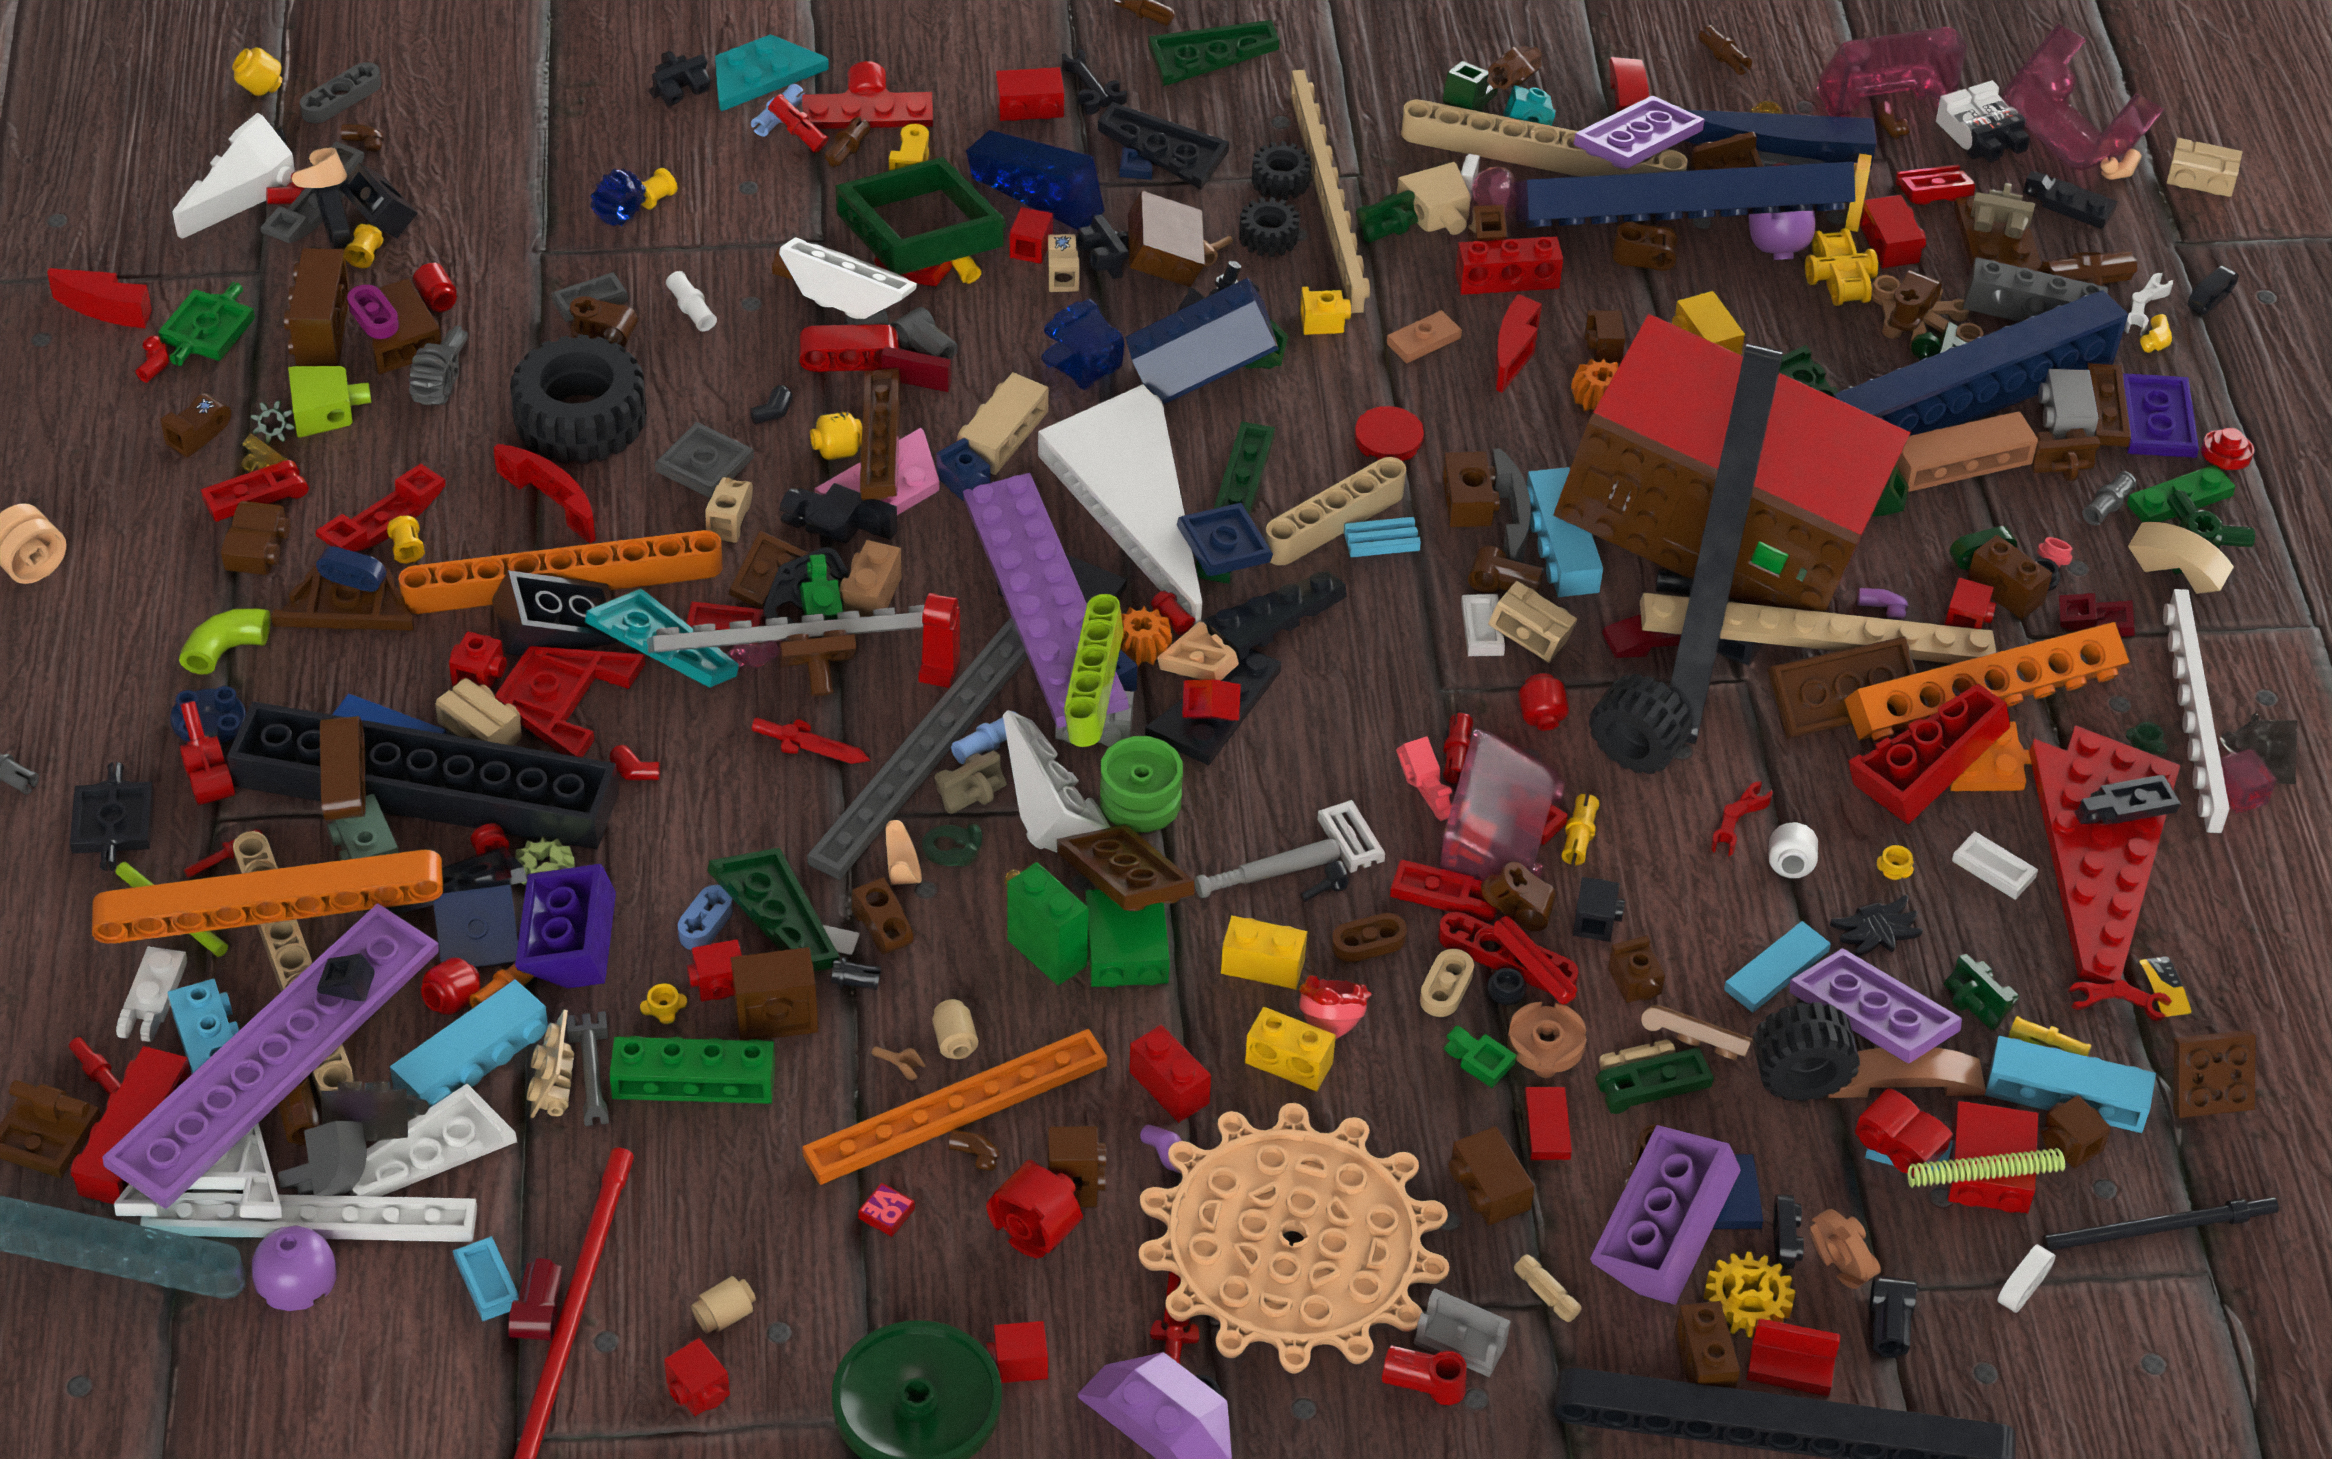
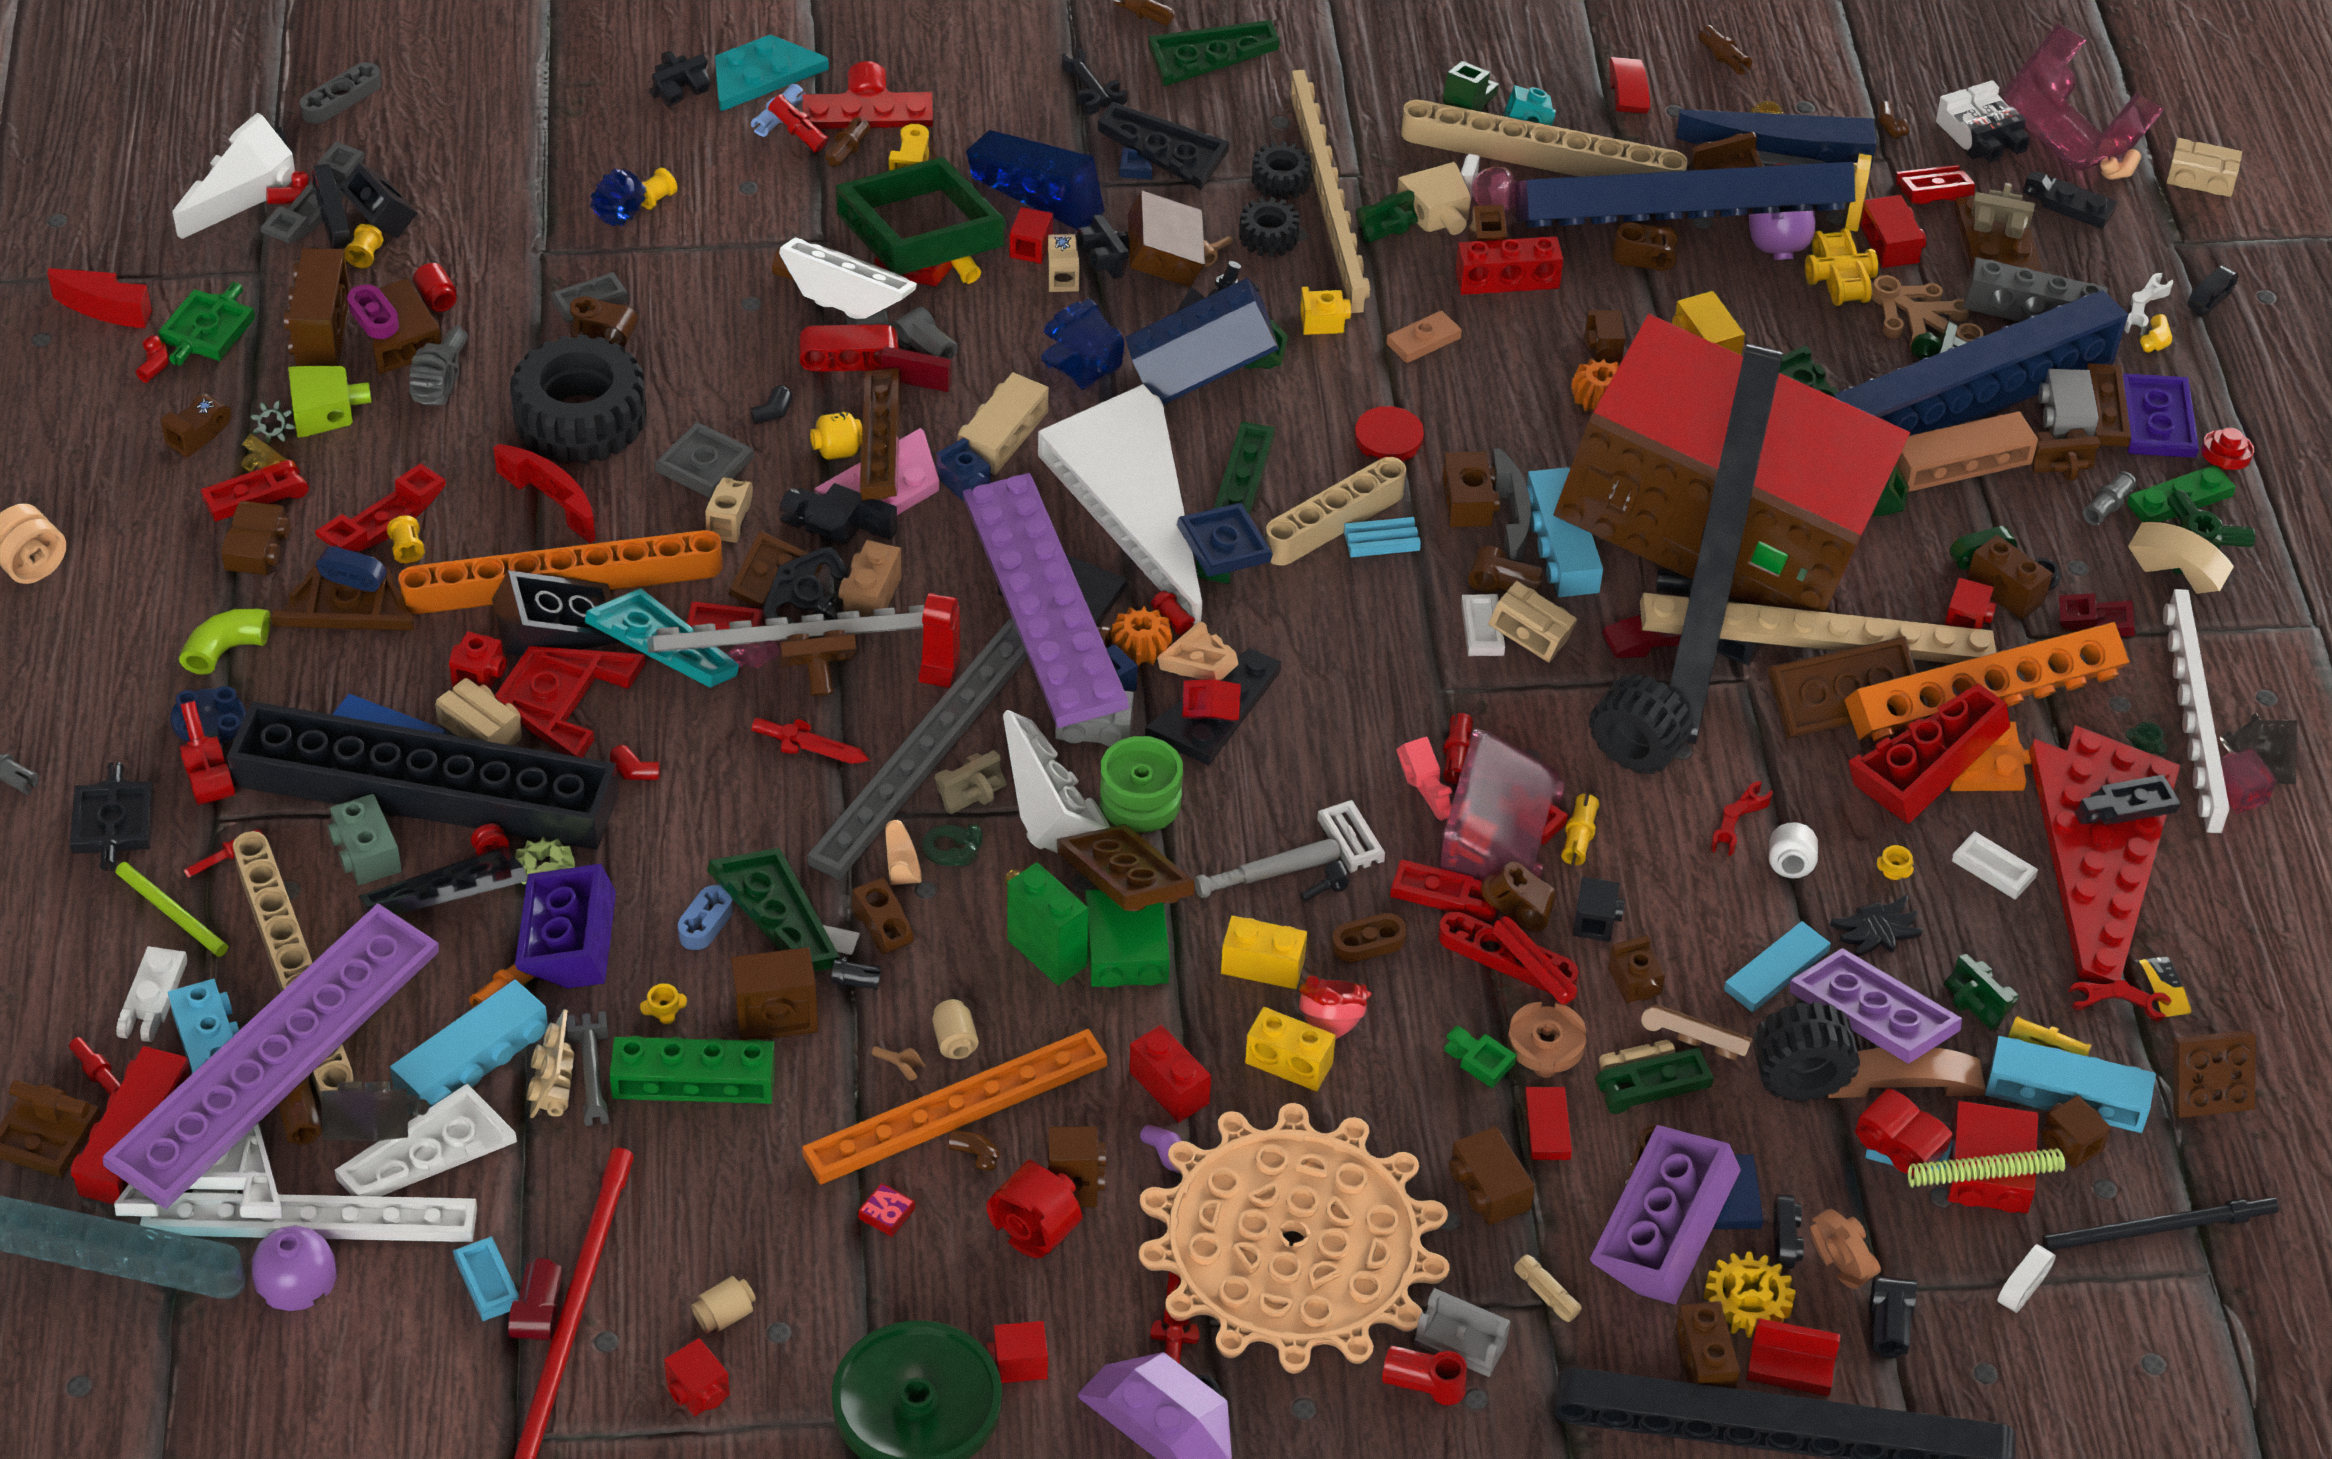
orange beam [92,850,443,944] -> none
yellow head [232,47,283,96] -> none
dark grey brick [278,1121,367,1195] -> none
light nougat helmet [292,148,347,188] -> none
black slope [316,953,375,1001] -> none
reddish brown beam [320,716,366,821] -> none
reddish brown arm [341,124,384,152] -> none
red head [421,957,480,1015] -> none
dark blue plate [433,885,518,969] -> none
white pin [666,271,717,332] -> none
red brick [686,939,742,1002] -> none
green plate [800,554,843,620] -> none
light blue pin [951,711,1016,764] -> none
red brick [996,67,1064,121] -> none
lime beam [1064,594,1124,747] -> none
black wing [1203,570,1347,661] -> none
tan plate [1420,949,1474,1017] -> none
reddish brown piece [1487,45,1542,90] -> none
black plate [1487,968,1527,1005] -> none
red slope [1494,294,1542,393] -> none
red head [1518,673,1569,731] -> none
medium lavender plate [1574,96,1705,169] -> none
clear pink windscreen [1817,27,1967,117] -> none
medium lavender arm [1857,588,1908,620] -> none
reddish brown piece [1889,270,1942,331] -> none
reddish brown piece [2037,250,2137,286] -> none
coral plate [2037,537,2072,568] -> none

